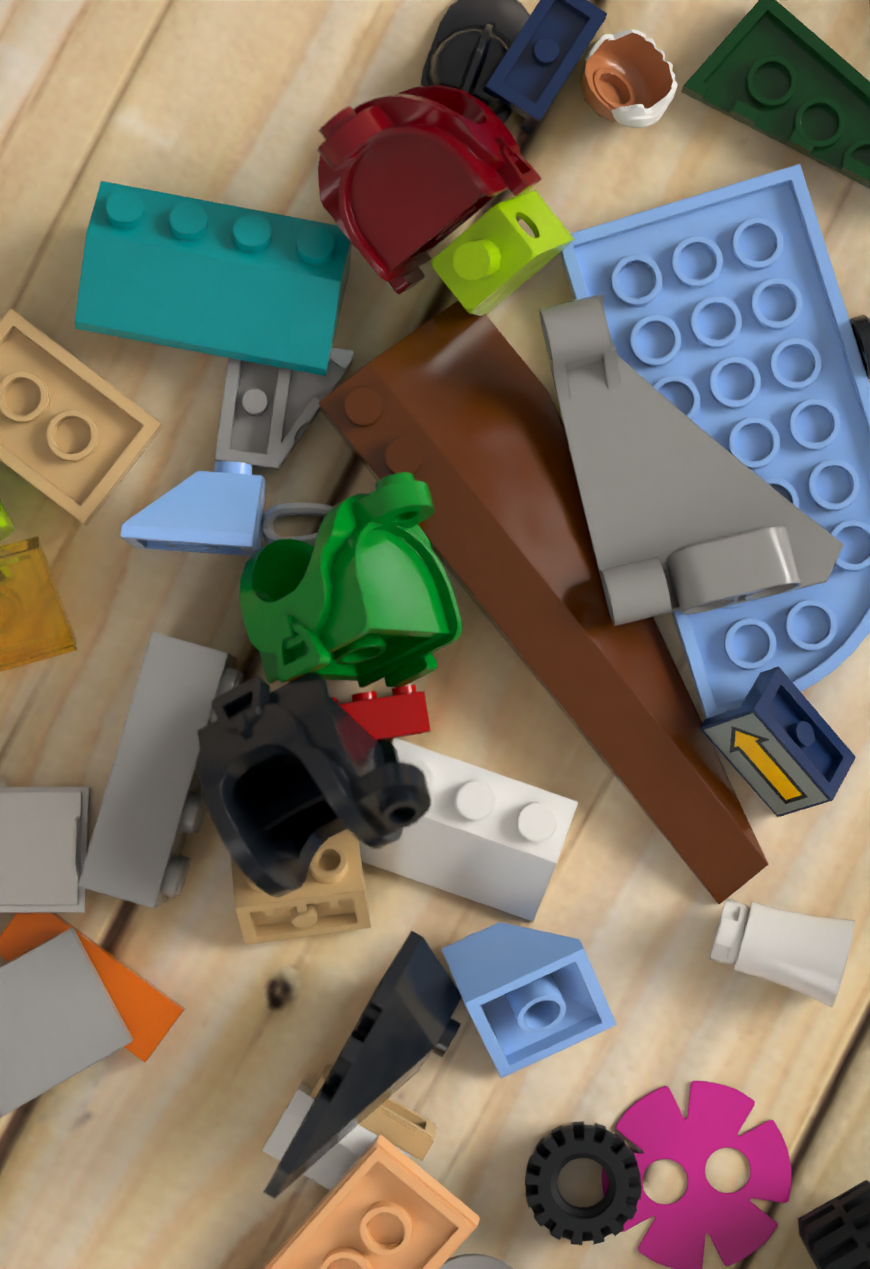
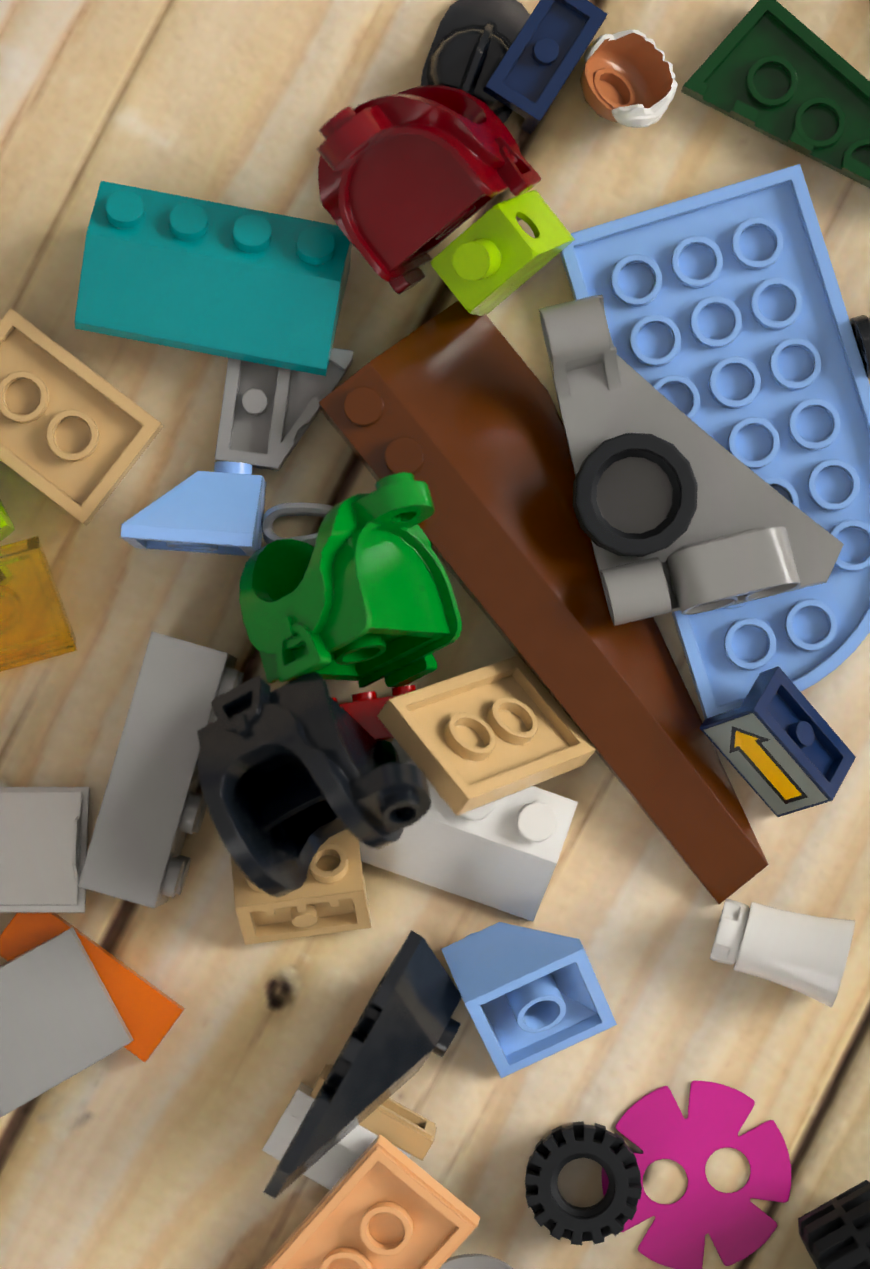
none -> tan plate [377,655,596,816]
none -> black tyre [573,433,698,557]

